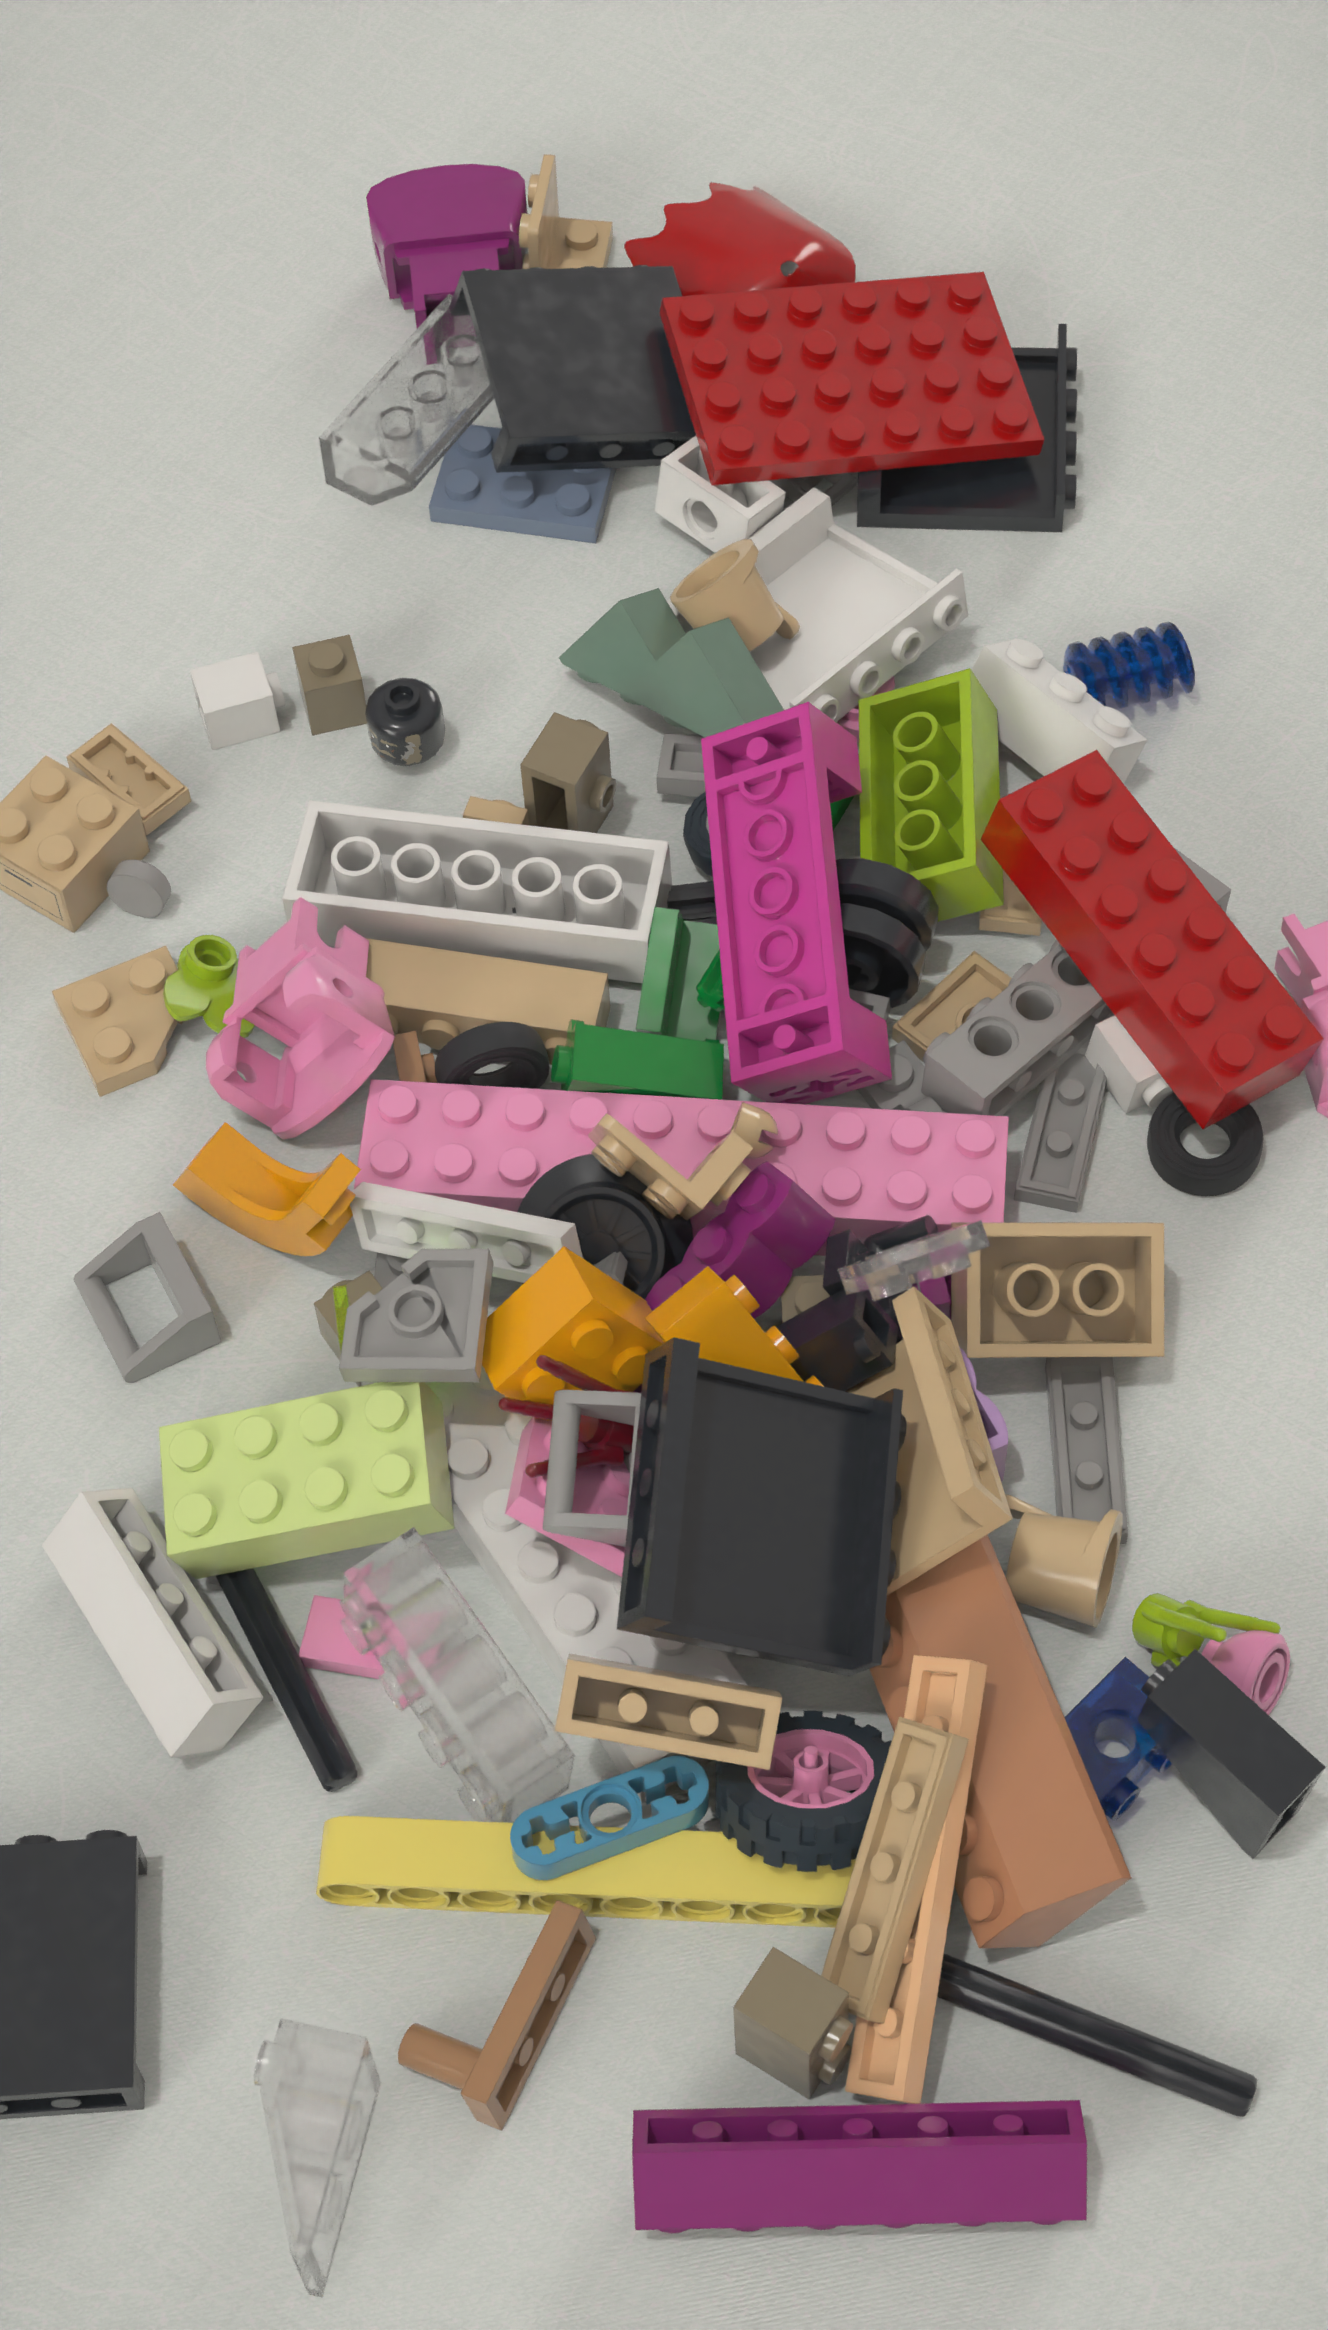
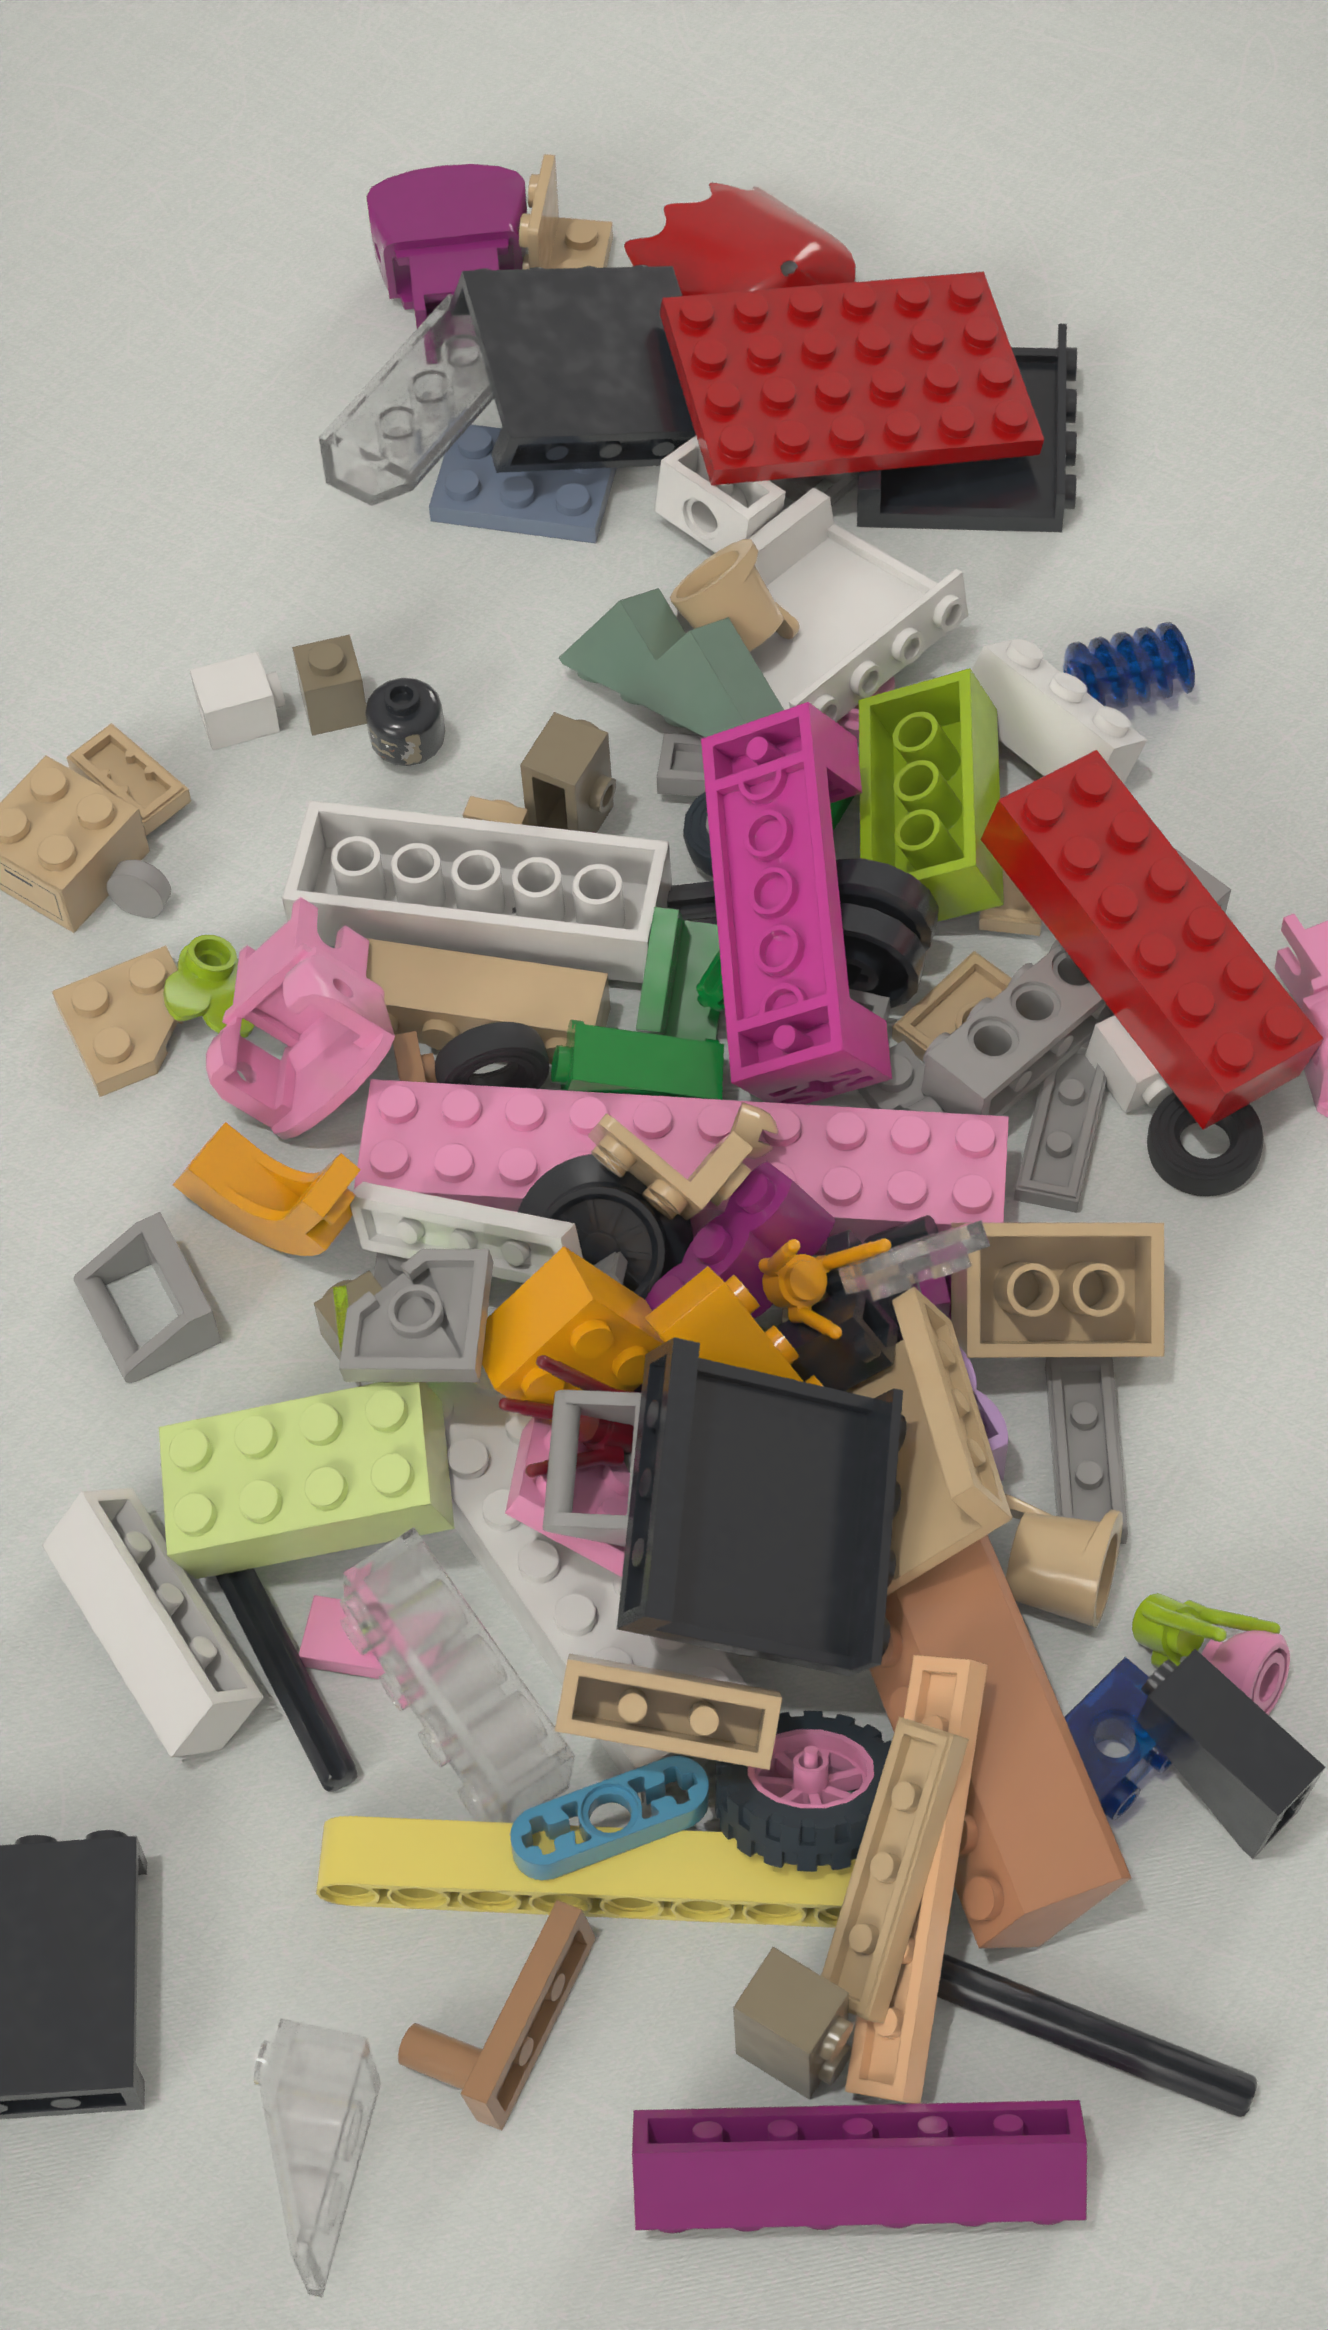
none -> light orange plant [758,1239,891,1339]

